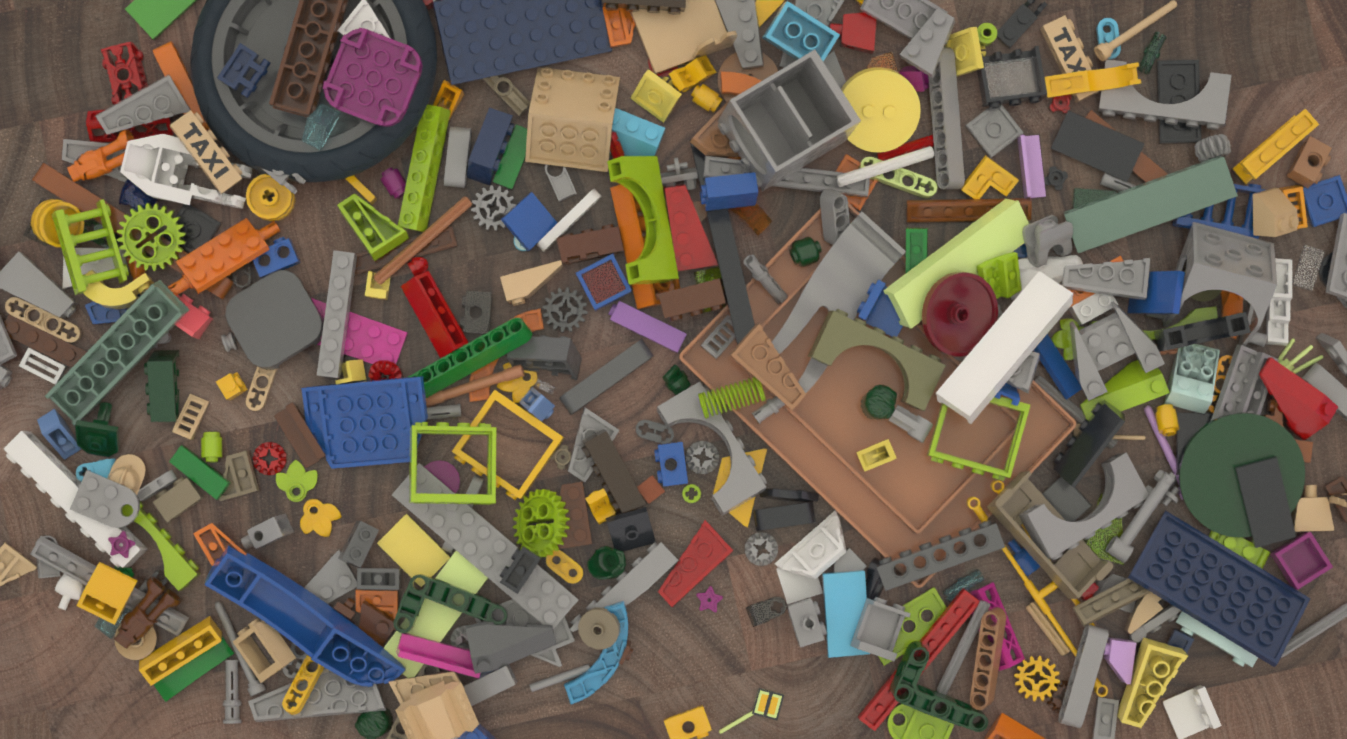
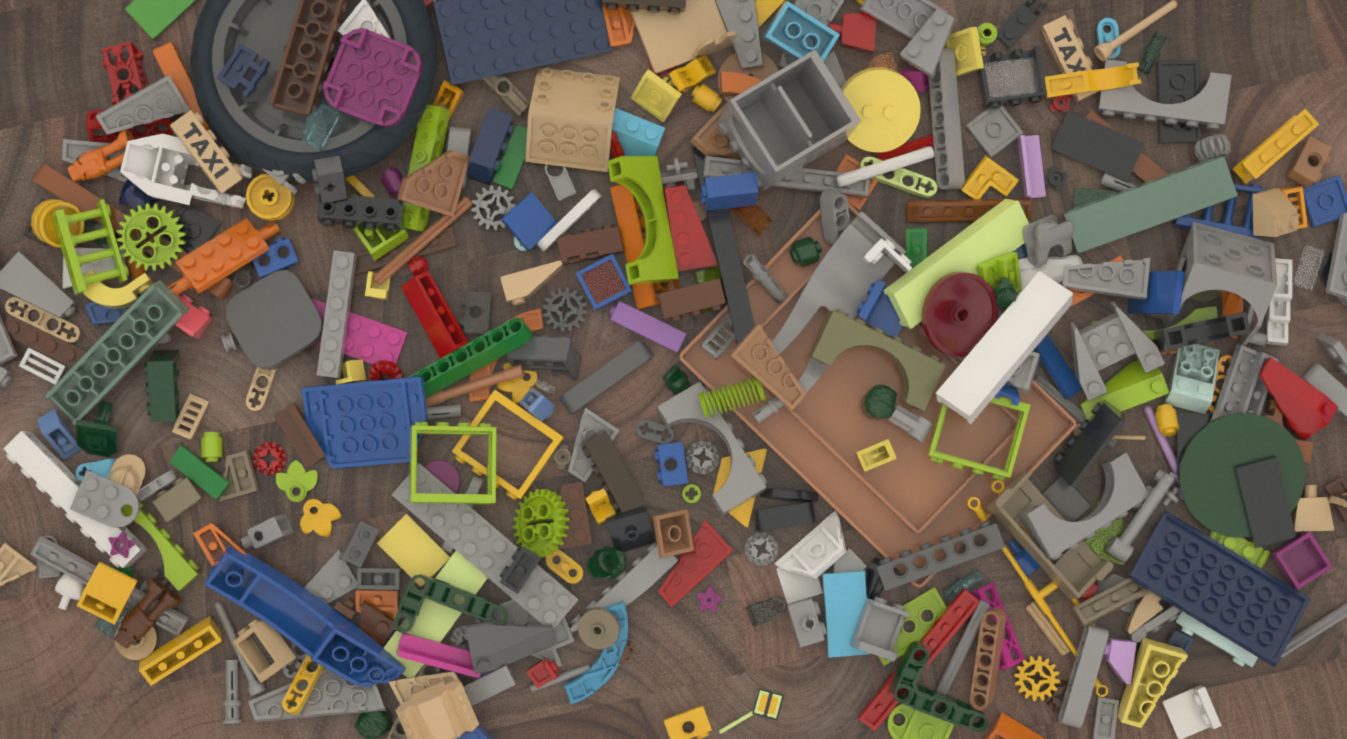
green slope [154,636,235,702] -> none
yellow brick [216,372,248,400] -> none
copper tile [637,475,665,504] -> none
lime plate [1051,318,1085,360] -> none
white brick [1068,293,1118,326] -> none
yellowish green plant [1277,338,1323,374] -> none
none -> dark grey brick [311,156,347,203]
none -> black brick [317,195,406,232]
none -> medium nougat plate [397,150,470,217]
none -> red bracket [526,657,559,689]
none -> medium nougat slope [653,509,694,558]
none -> white bracket [861,238,912,273]
none -> dark green piece [993,277,1017,308]

